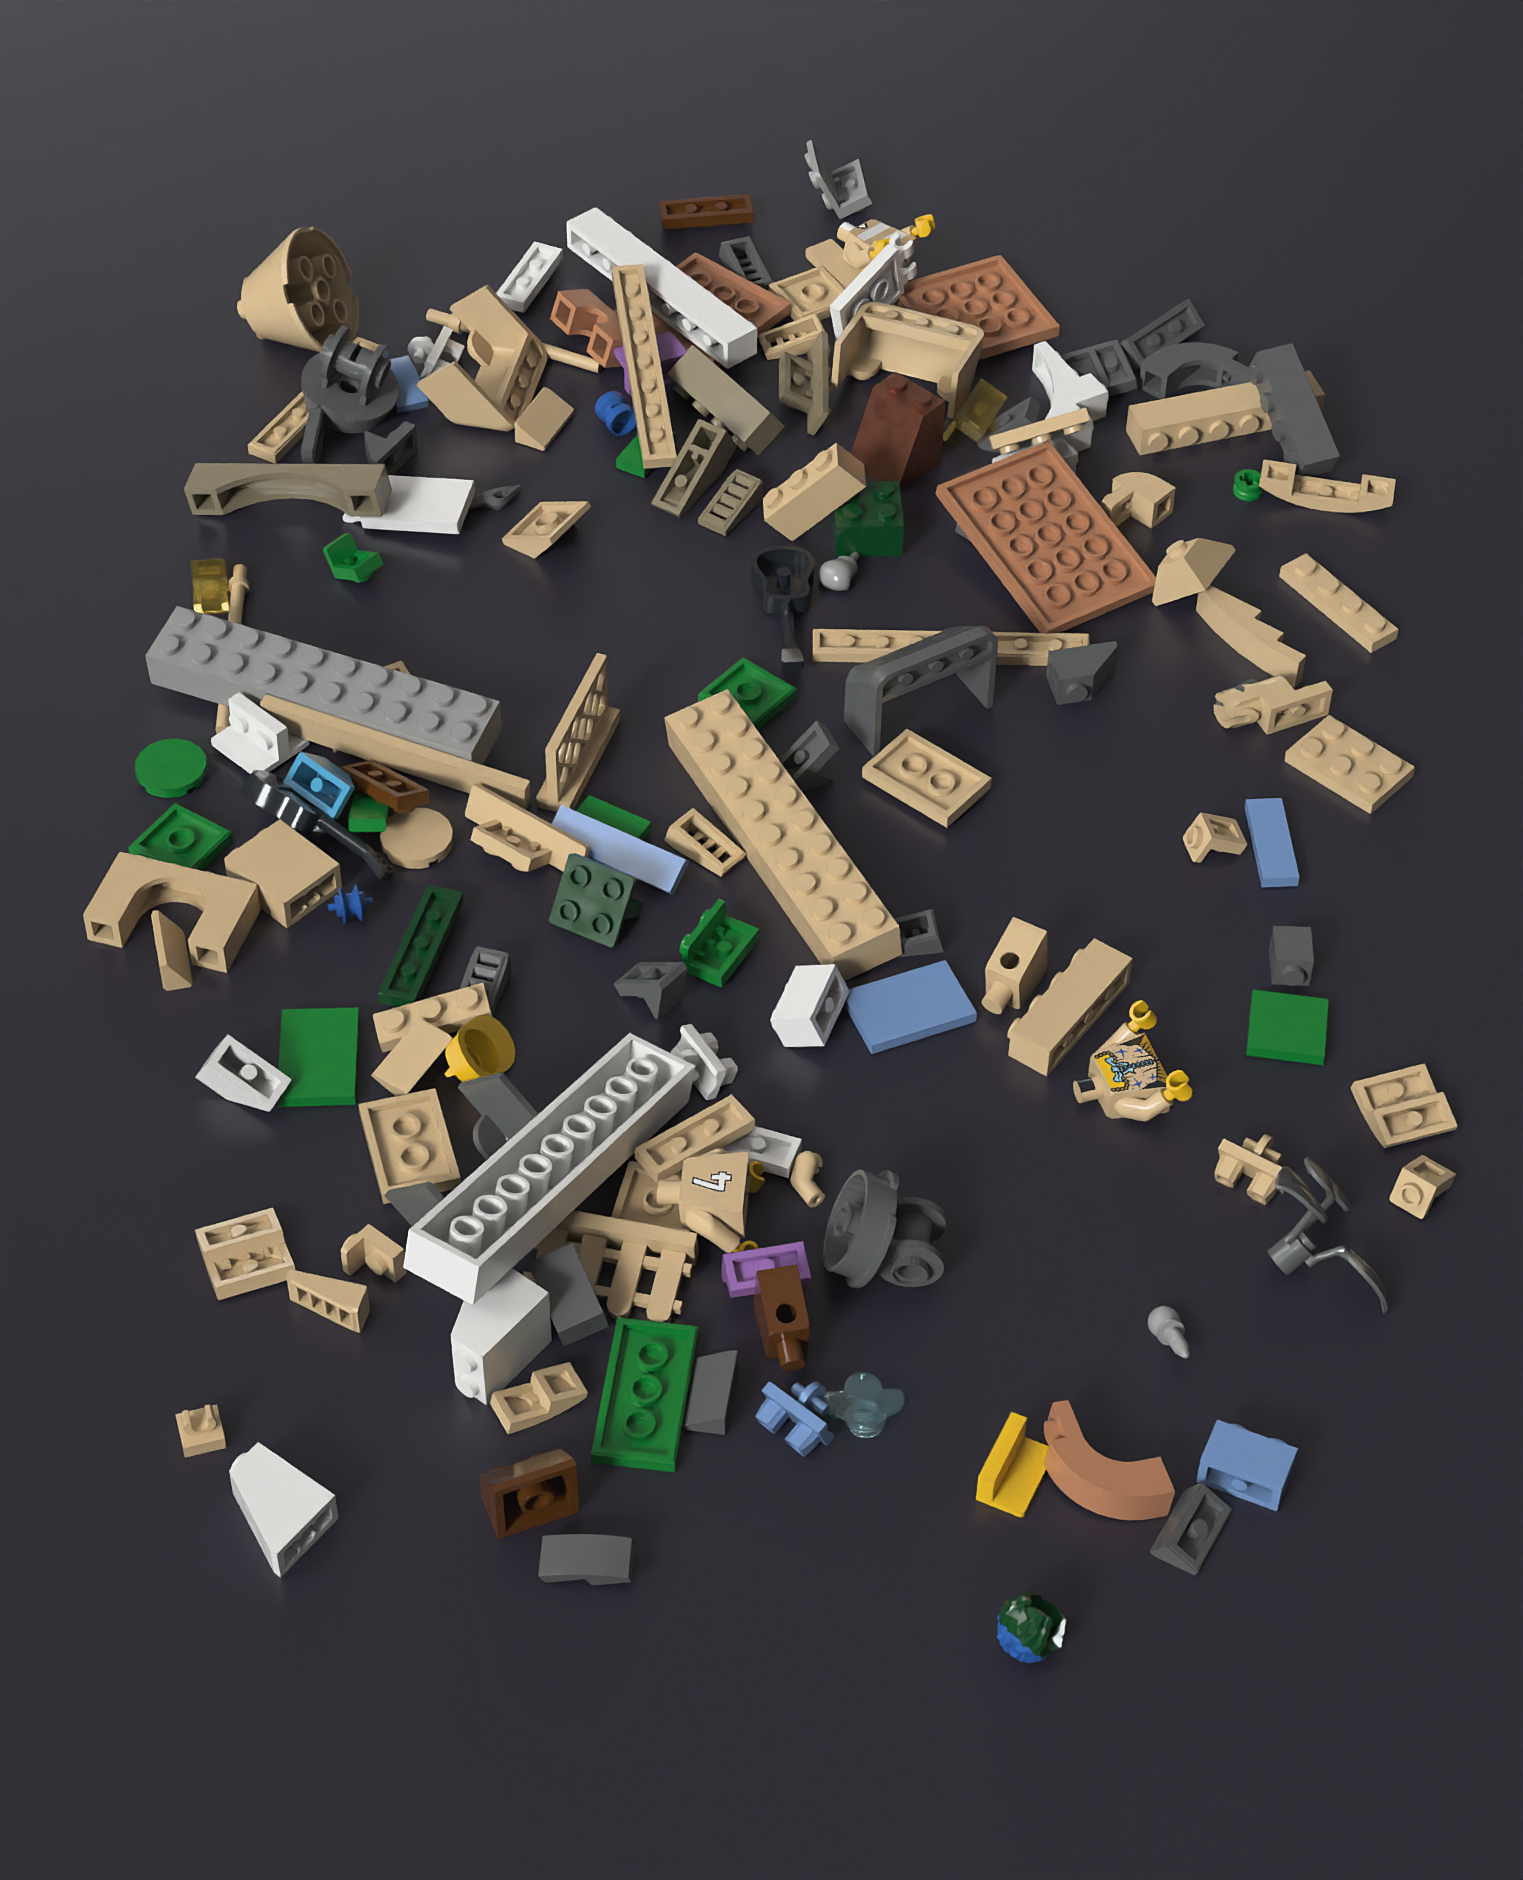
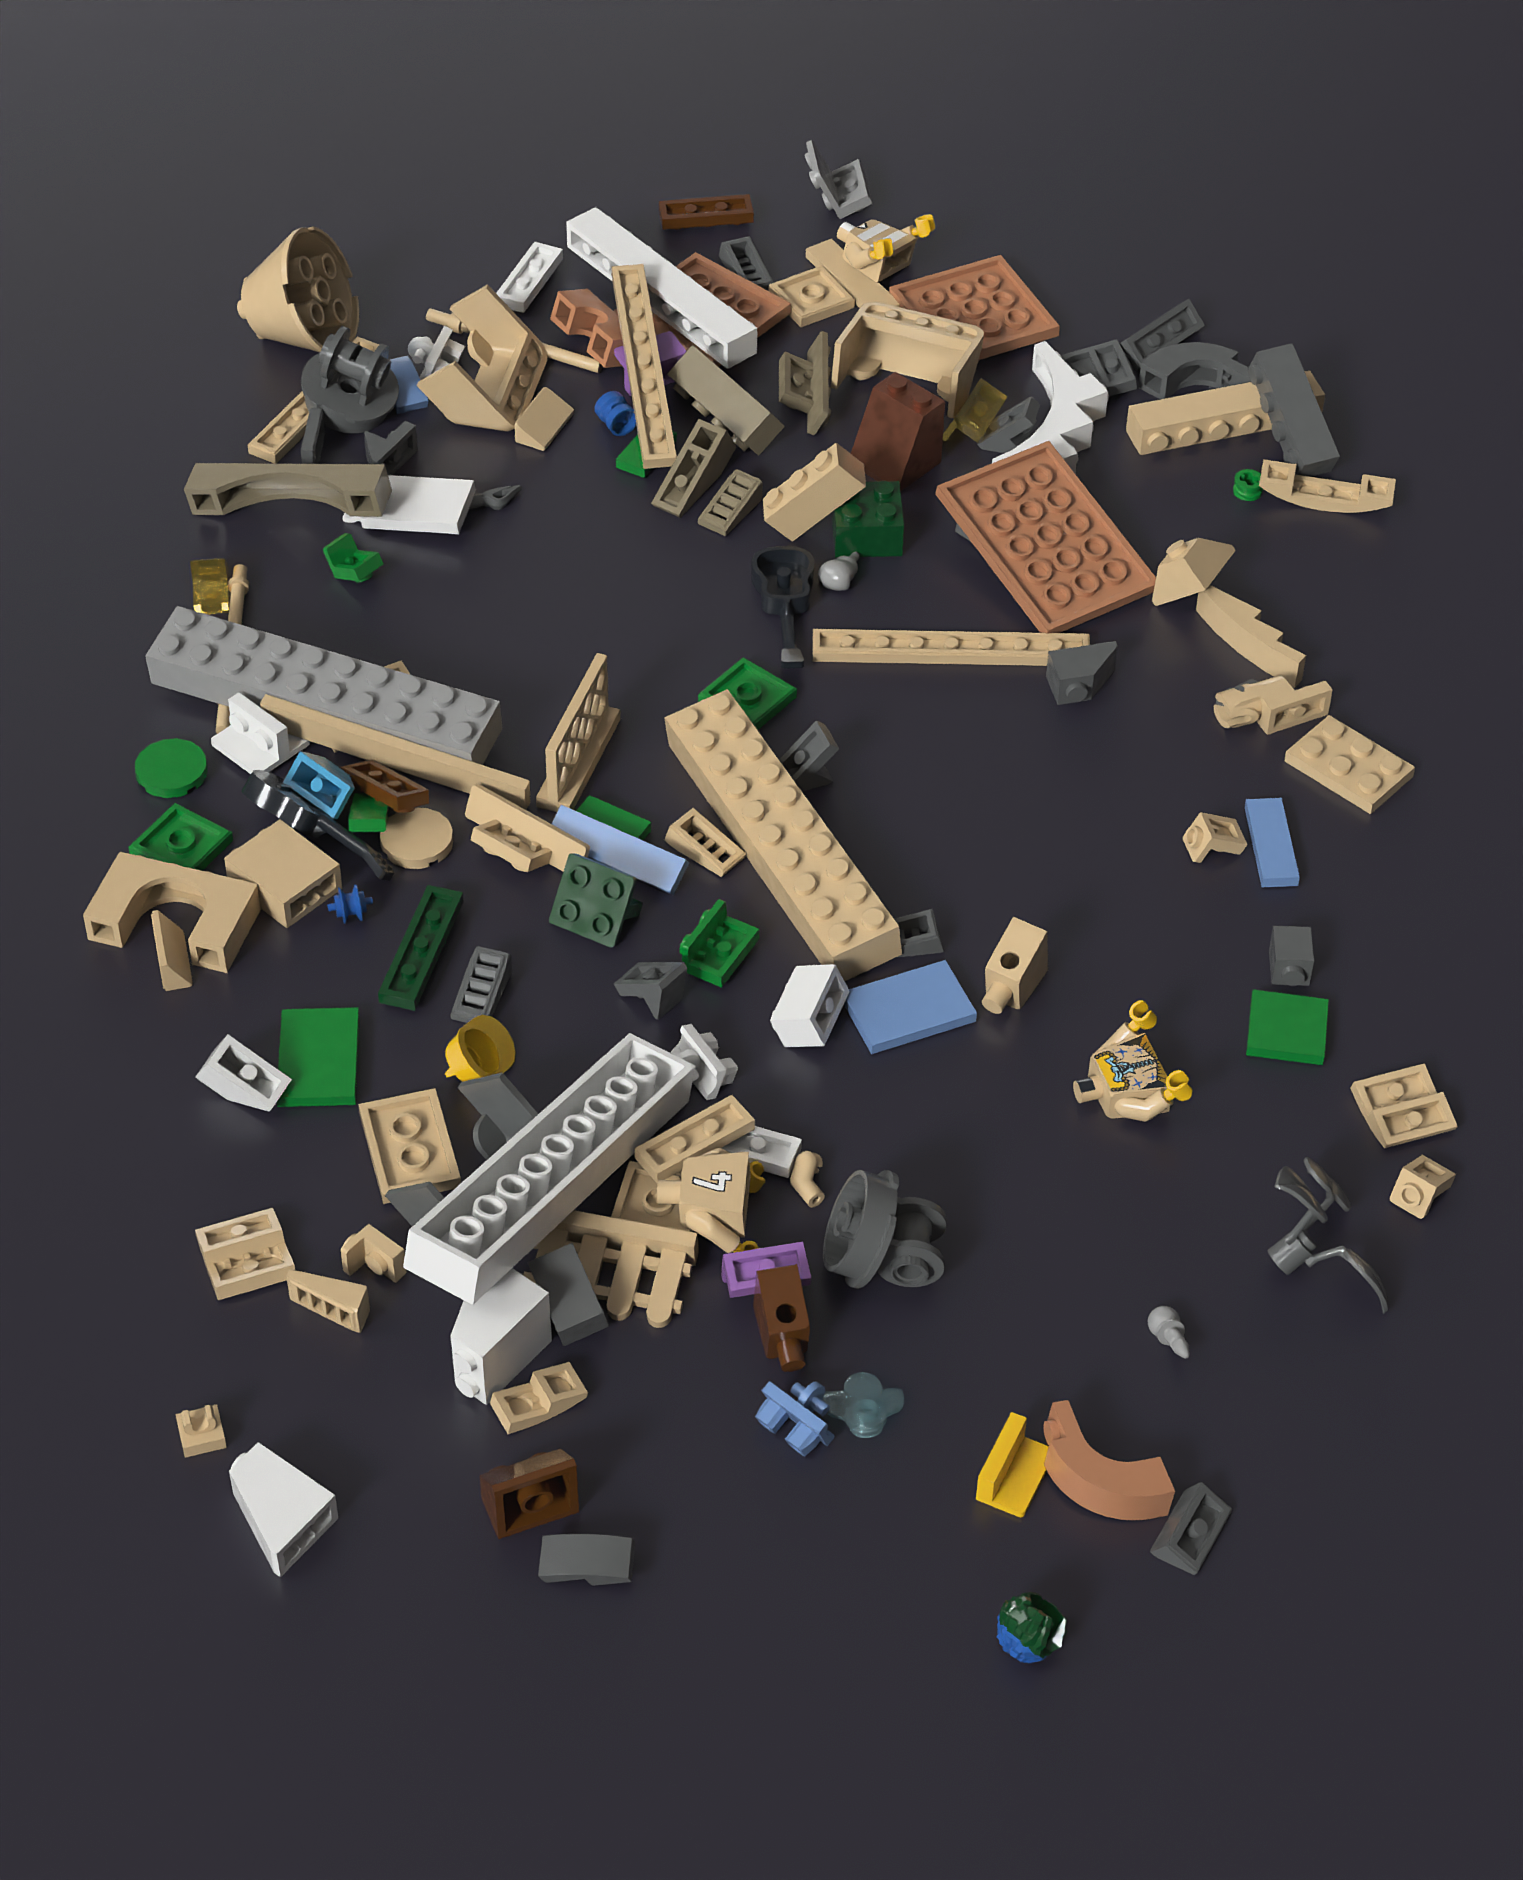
tan slope [371,1018,453,1096] -> none
tan plate [373,983,493,1052] -> none
tan slope [502,501,591,559] -> none
green tile [591,1317,699,1472] -> none
dark grey slope [683,1350,738,1435] -> none
tan slope [758,313,829,360] -> none
white tile [830,234,917,340] -> none
dark grey windscreen [844,626,998,756] -> none
tan plate [862,729,992,828] -> none
tan wing [988,408,1090,455] -> none
tan brick [1007,938,1133,1077] -> none
tan brick [1100,472,1176,529] -> none
medium blue brick [1196,1420,1298,1511] -> none
tan hips [1214,1134,1285,1205] -> none
tan plate [1279,553,1398,653] -> none

